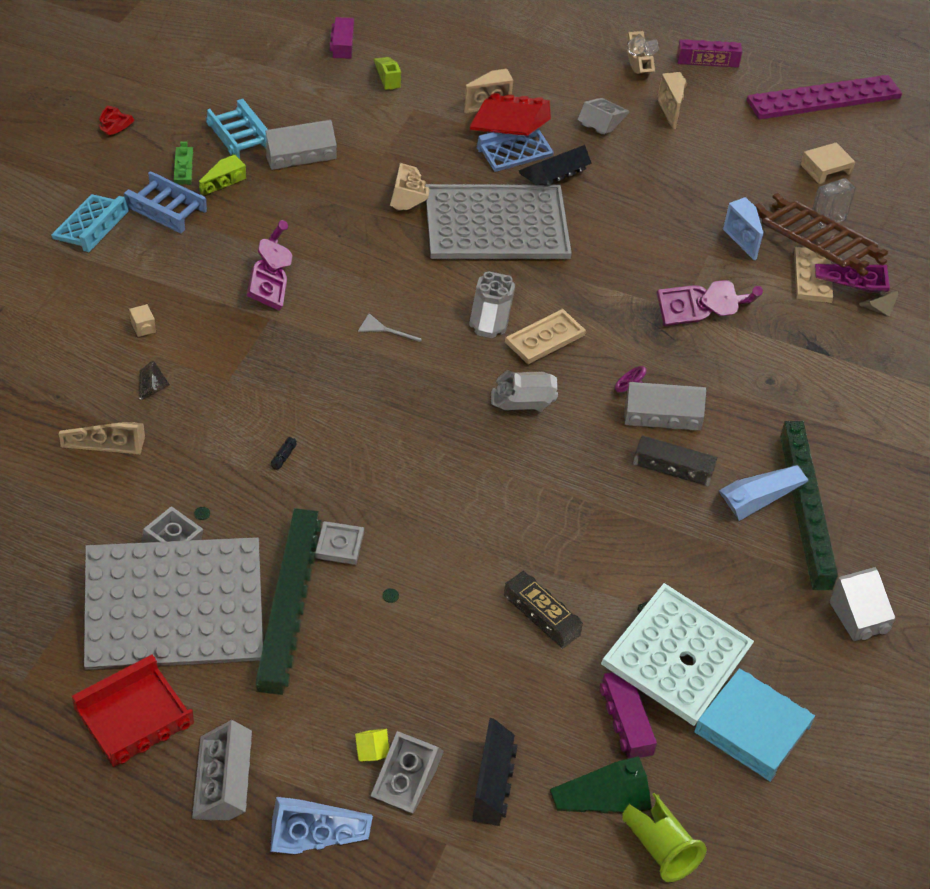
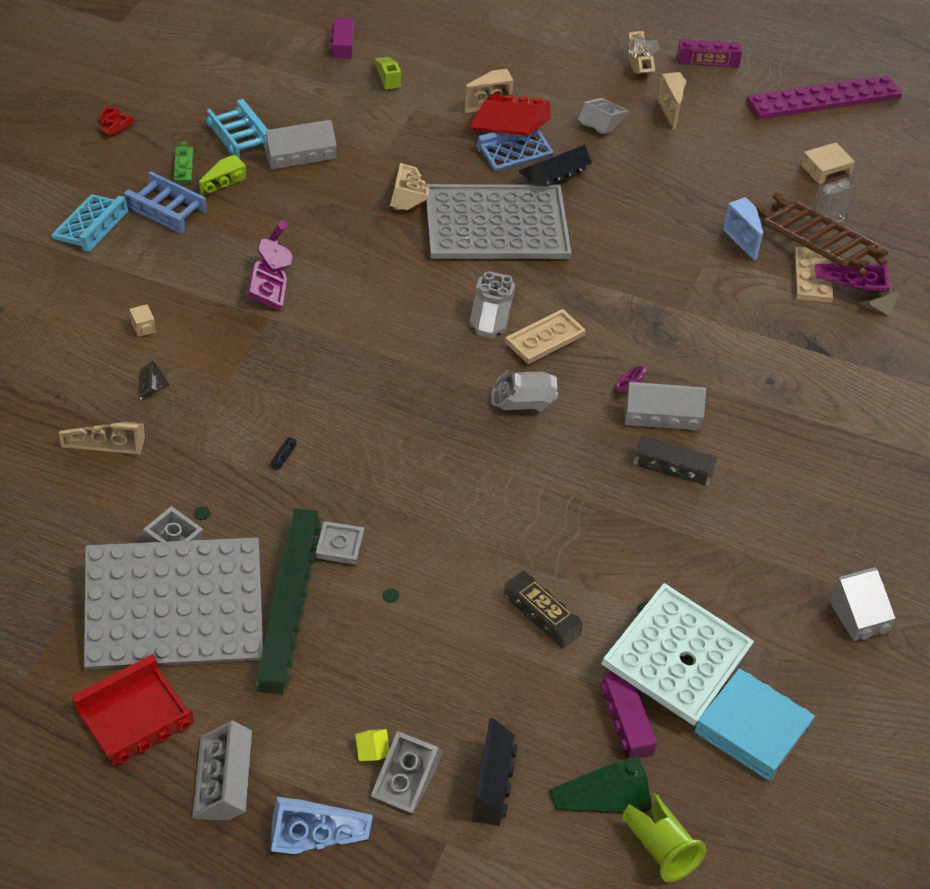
light grey piece [358,313,422,342] -> none
plate [656,280,763,326] -> none
light blue wedge [719,465,808,521] -> none
clear green brick [780,421,838,590] -> none

